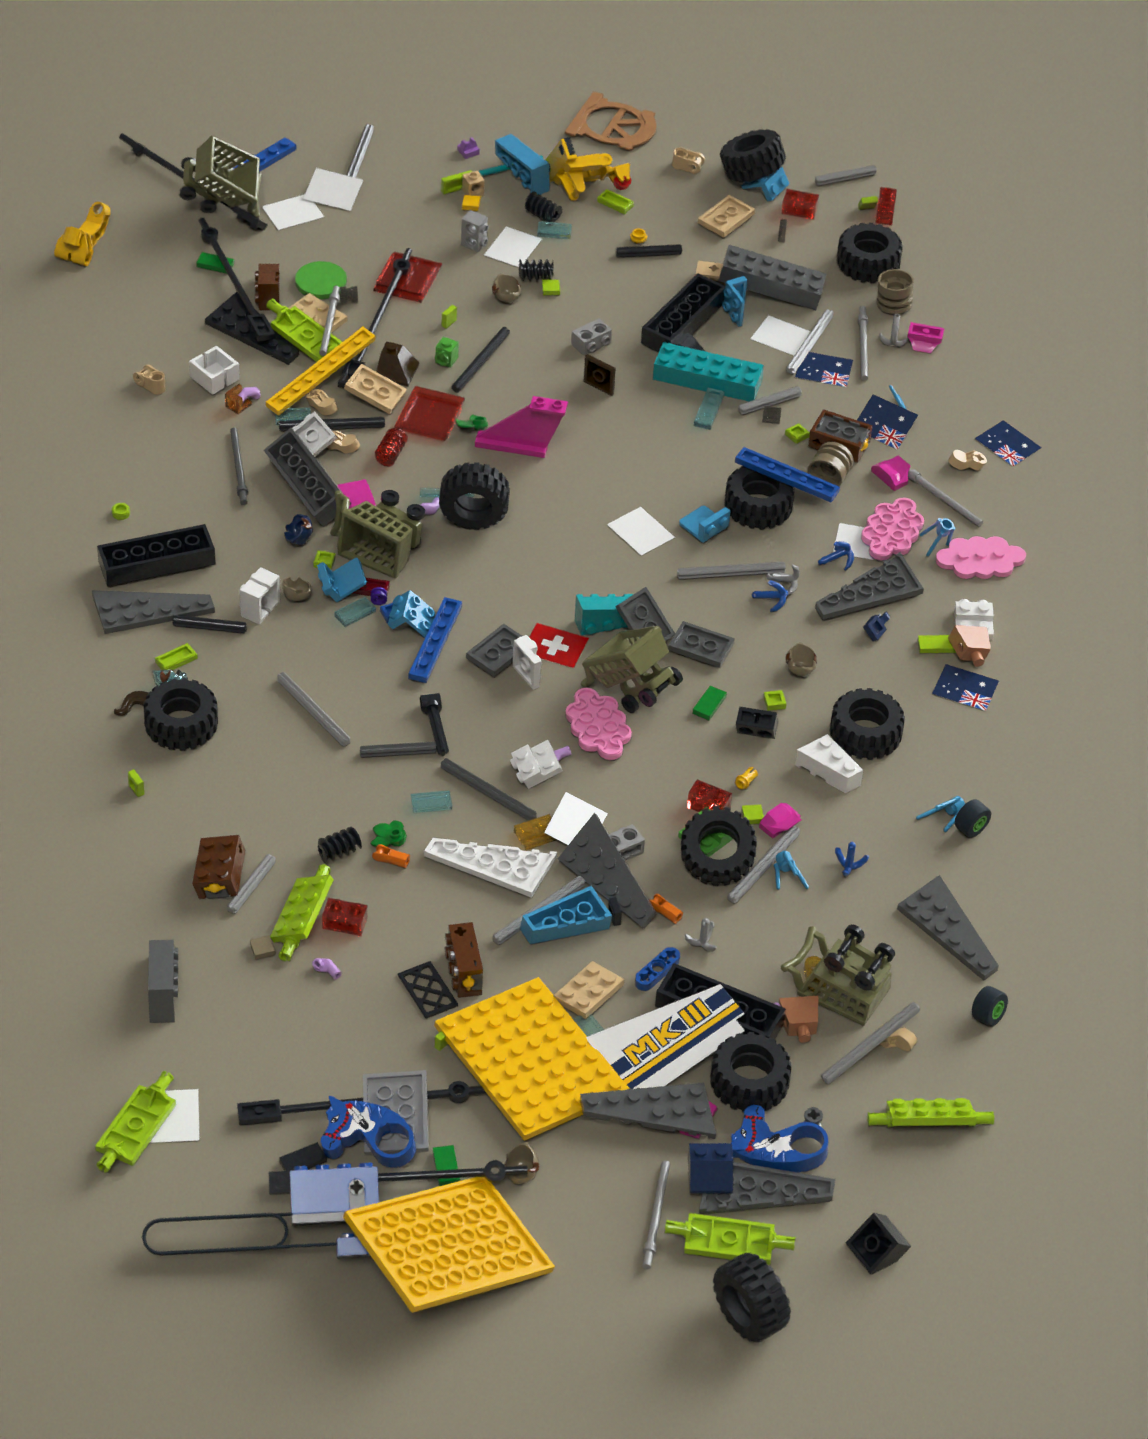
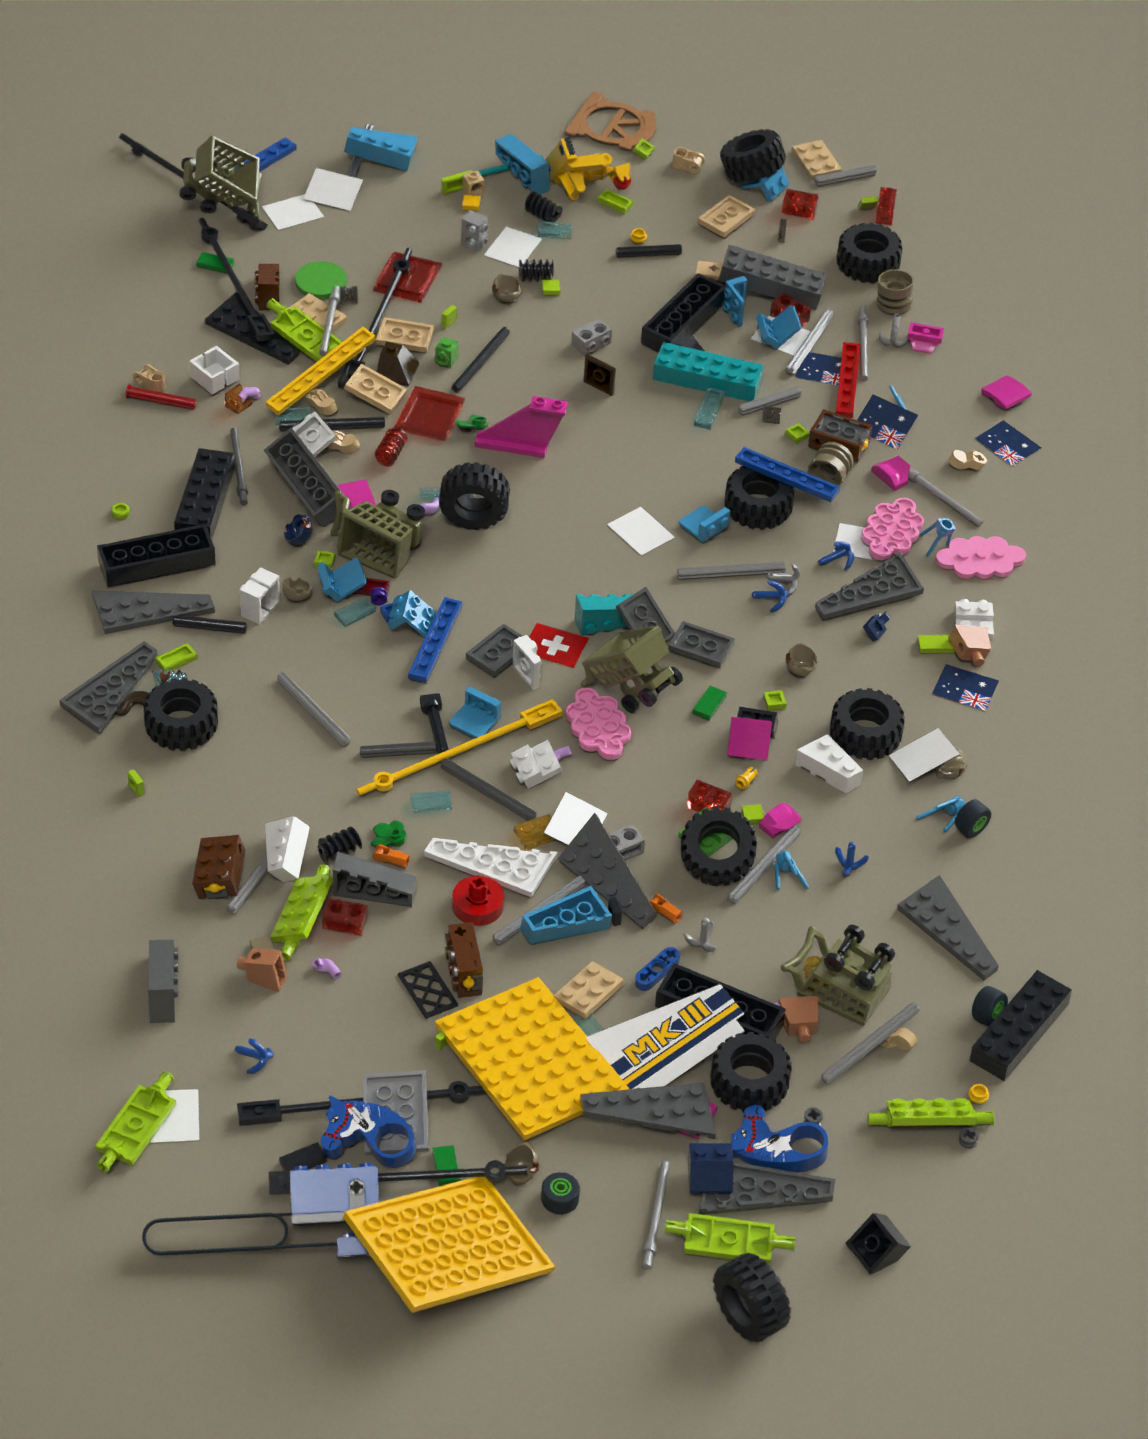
yellow connector [54,202,111,266] -> none
medium lavender tile [457,137,480,159] -> none
none -> dark grey wing [59,641,158,733]
none -> red axle [125,384,196,409]
none -> black brick [174,448,235,540]
none -> blue piece [235,1038,274,1074]
none -> nougat torso [237,948,288,991]
none -> white wedge [265,816,310,882]
none -> dark grey wedge [333,852,417,907]
none -> dark azure wedge [344,127,418,171]
none -> yellow bar [356,699,563,796]
none -> tan plate [376,317,435,353]
none -> dark azure bracket [449,686,501,738]
none -> red piece [452,876,504,926]
none -> black wheel [541,1172,580,1214]
none -> lime tile [633,138,655,160]
none -> dark pink slope [727,717,772,760]
none -> dark azure bracket [756,305,801,349]
none -> clear red brick [770,293,811,327]
none -> tan plate [792,140,842,181]
none -> red plate [836,342,860,418]
none -> white sticker [889,728,959,782]
none -> dark tan hair [934,748,968,779]
none -> dark grey bush [959,1127,979,1149]
none -> yellow plate [968,1084,989,1104]
none -> black brick [969,970,1072,1082]
none -> dark pink slope [981,375,1032,409]

